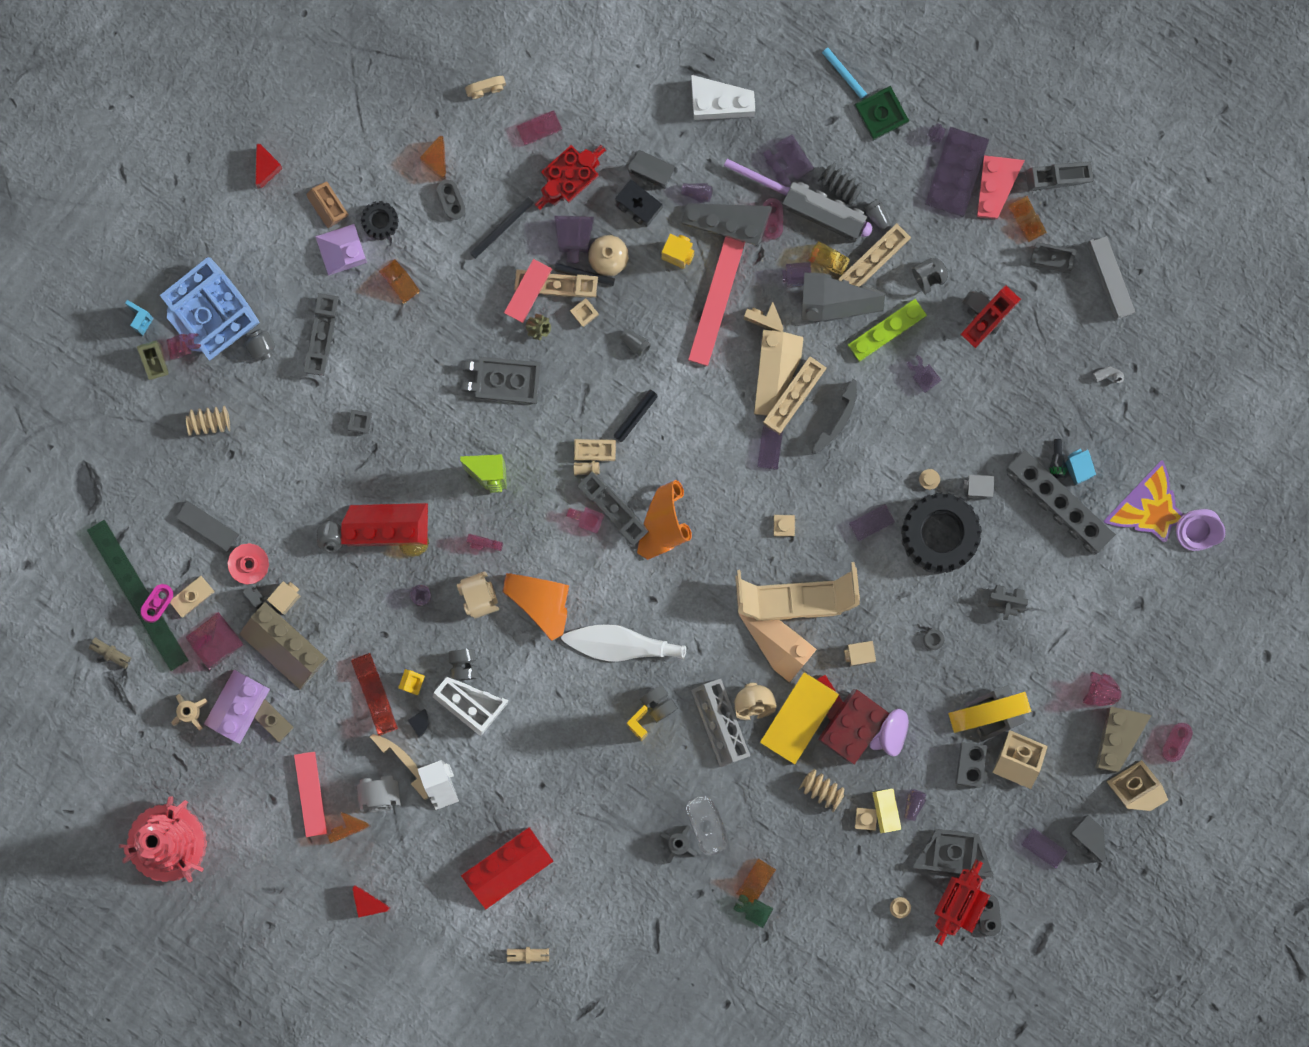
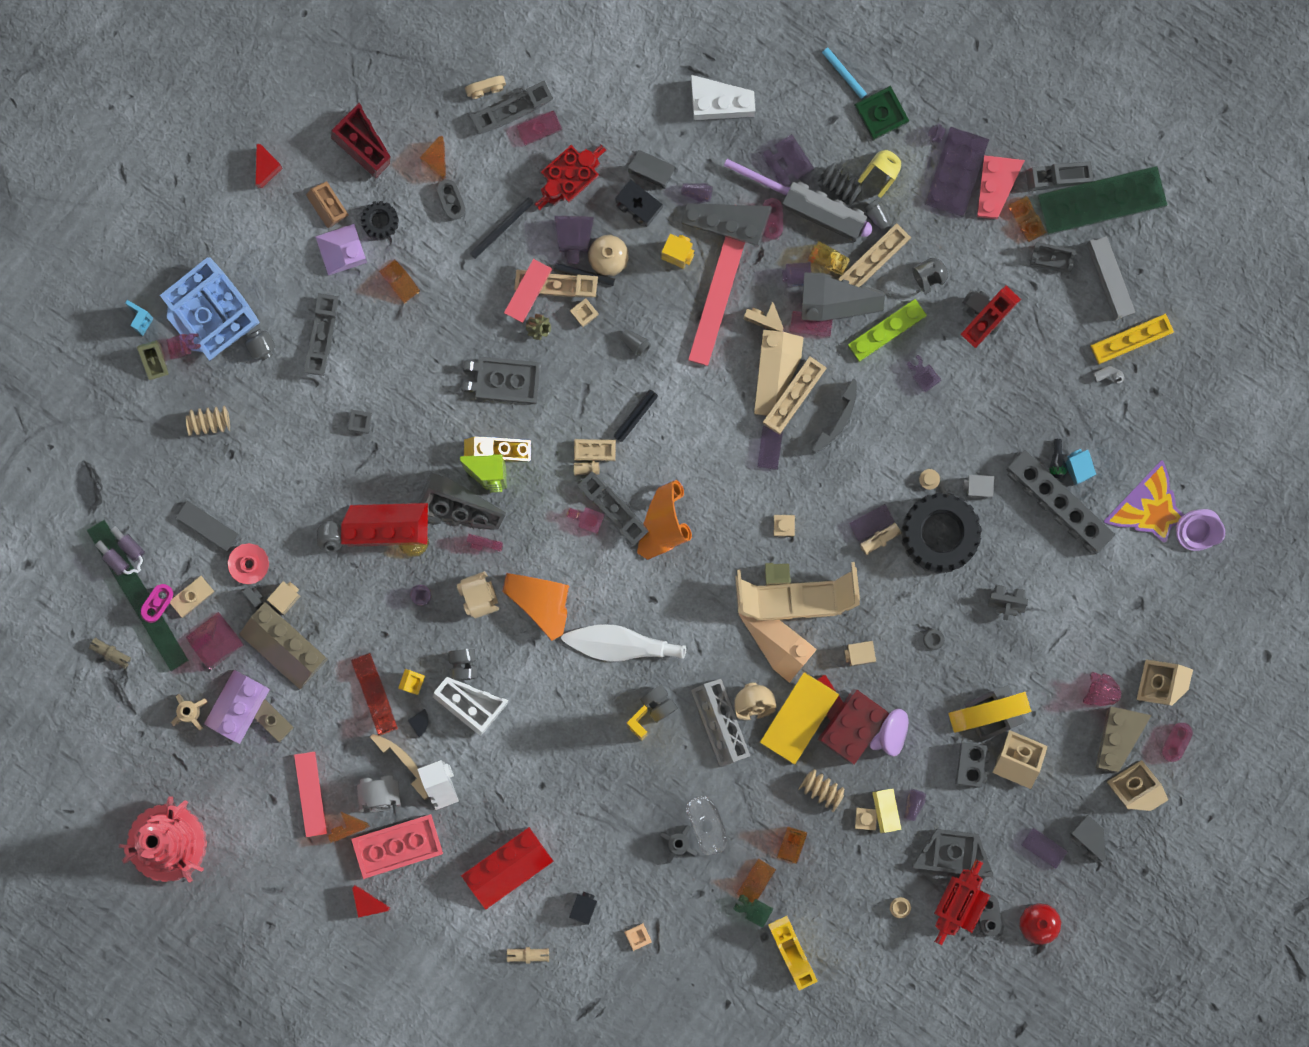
none -> clear purple piece [95,526,145,577]
none -> dark red wedge [331,102,391,179]
none -> coral plate [351,814,443,879]
none -> dark grey wedge [419,472,506,529]
none -> slope [464,437,531,461]
none -> dark grey slope [471,80,553,134]
none -> black brick [569,891,597,925]
none -> light nougat tile [624,923,652,951]
none -> olive panel [765,563,791,585]
none -> yellow arch [768,916,818,990]
none -> clear orange slope [777,826,807,864]
none -> clear pink plate [790,311,833,337]
none -> light yellow piece [858,150,901,198]
none -> tan pin [860,523,901,555]
none -> red cylinder [1019,903,1062,945]
none -> clear green plate [1038,166,1168,235]
none -> yellow tile [1090,314,1174,365]
none -> tan slope [1137,660,1193,706]

